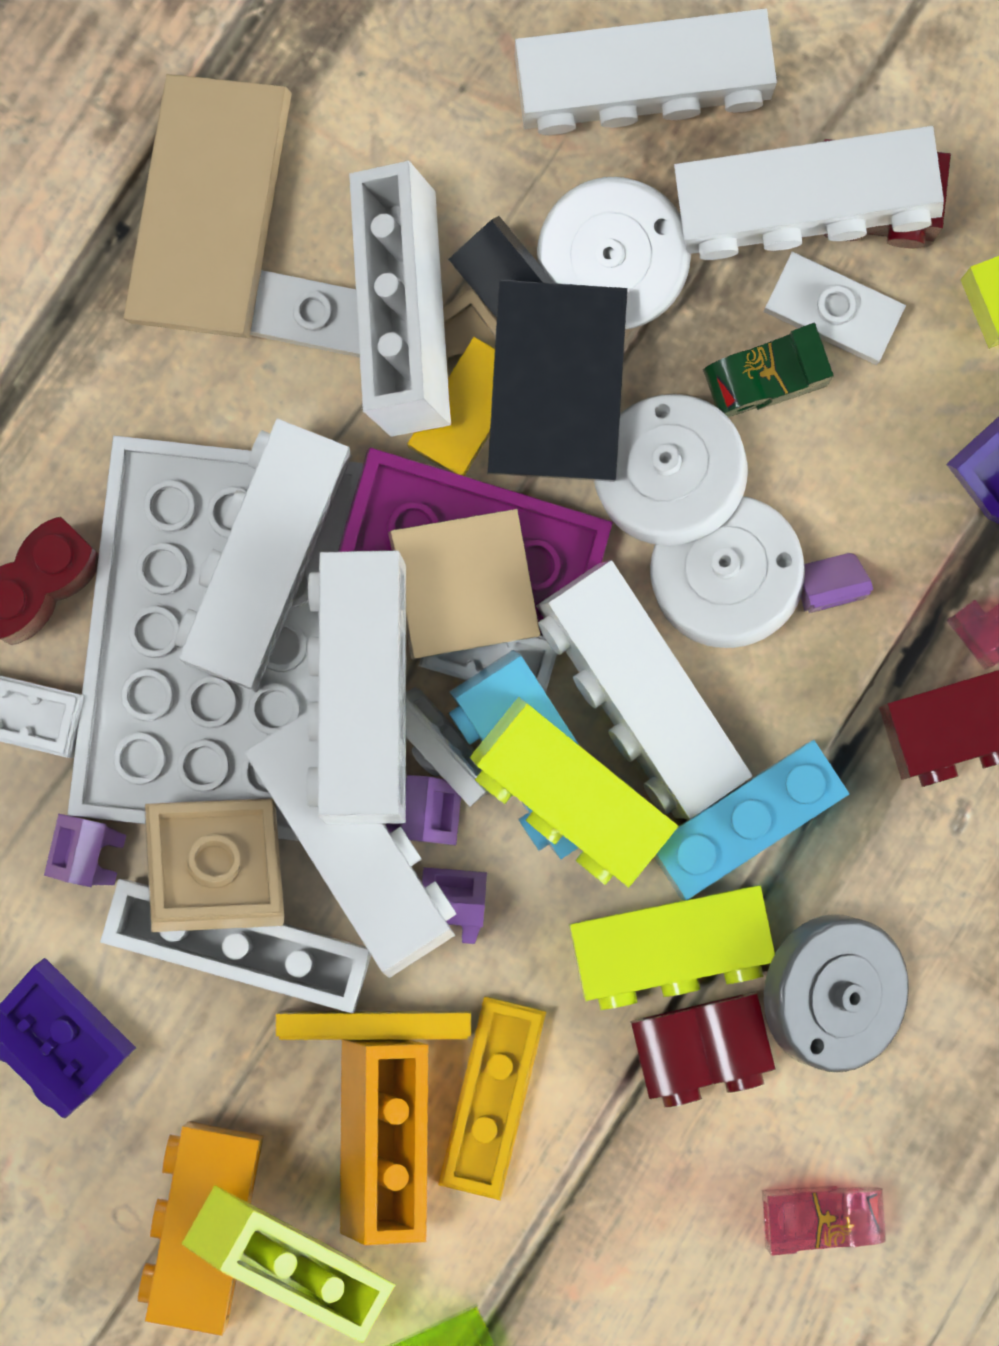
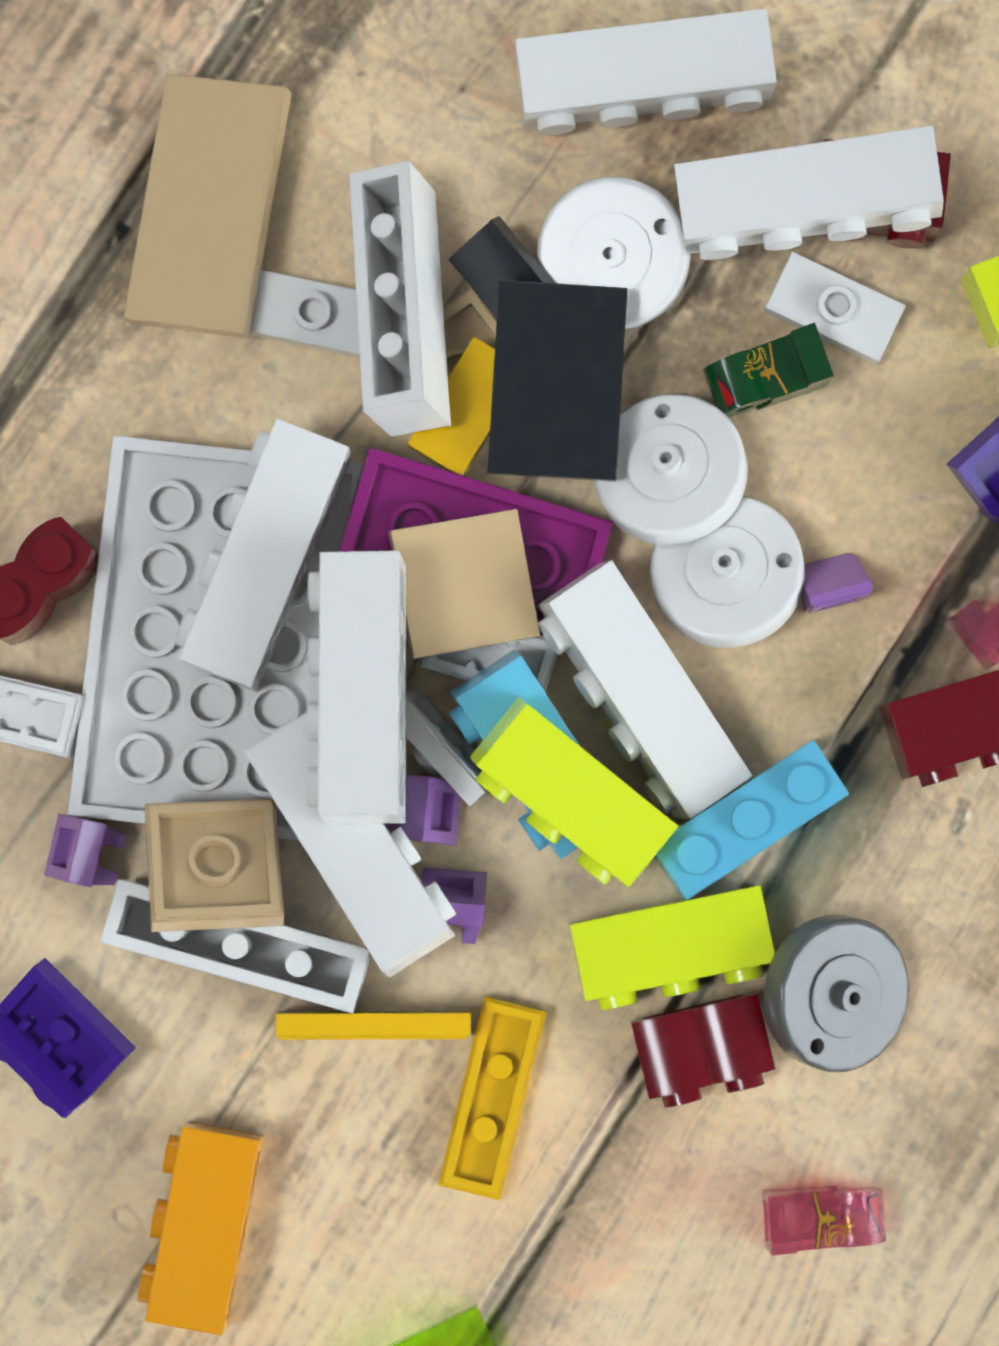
neon yellow brick [182,1185,395,1343] -> none
light orange brick [340,1039,428,1245] -> none

